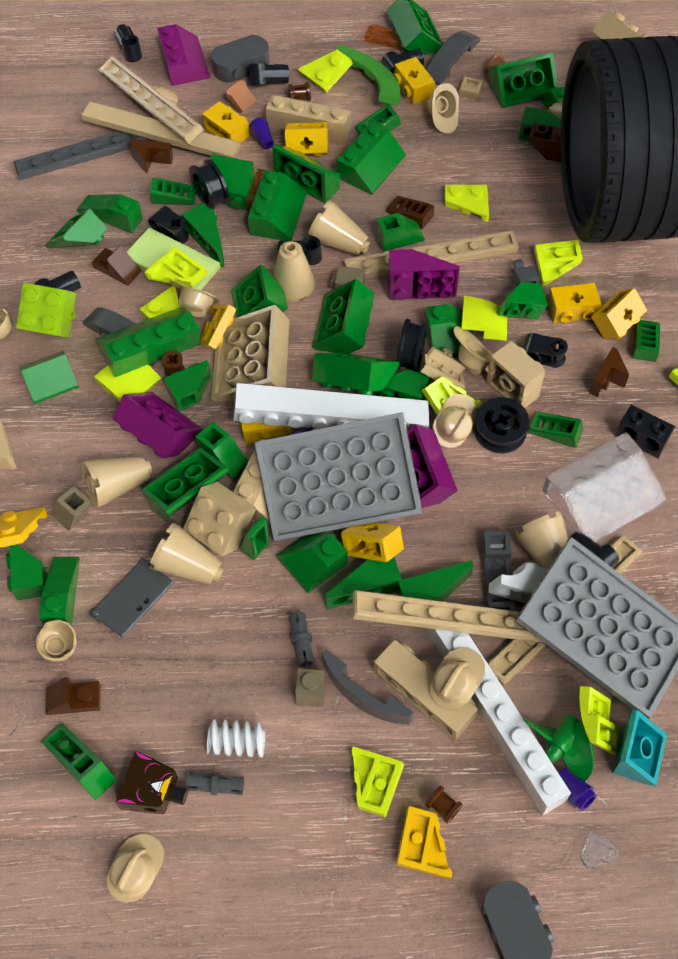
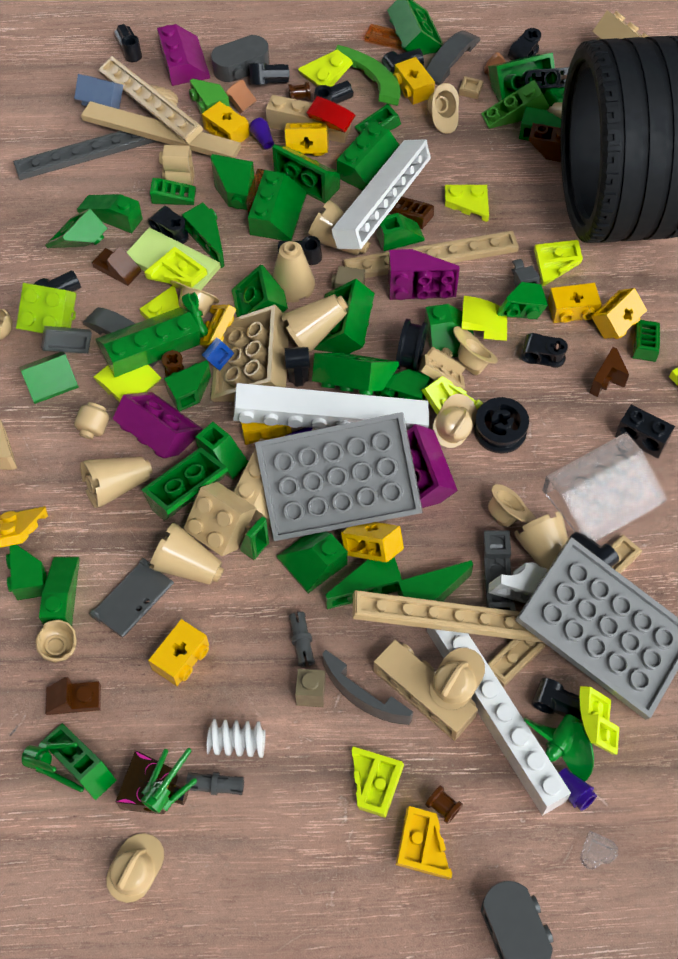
dark tan brick [51,486,92,531] -> none
reddish brown slope [129,139,173,173] -> none
black wheel [189,159,229,210] -> none
tan brick [485,341,546,408] -> none
green slope [528,411,583,448] -> none
teal slope [613,710,667,786] -> none
none -> green plant [22,741,84,792]
none -> dark grey tile [41,326,92,354]
none -> sand blue brick [74,74,123,109]
none -> tan head [74,402,109,440]
none -> green plant [140,748,197,814]
none -> yellow brick [148,619,209,686]
none -> tan brick [159,145,195,186]
none -> green piece [182,292,208,338]
none -> bright green slope [189,79,230,114]
none -> blue plate [202,337,234,371]
none -> tan cone [282,294,348,353]
none -> black piece [285,347,310,387]
none -> red slope [307,96,356,133]
none -> black piece [314,80,354,103]
none -> white brick [331,139,431,249]
none -> bright green slope [481,80,549,129]
none -> tan piece [488,484,536,527]
none -> black piece [508,28,541,60]
none -> black beam [521,67,569,89]
none -> black piece [532,678,583,723]

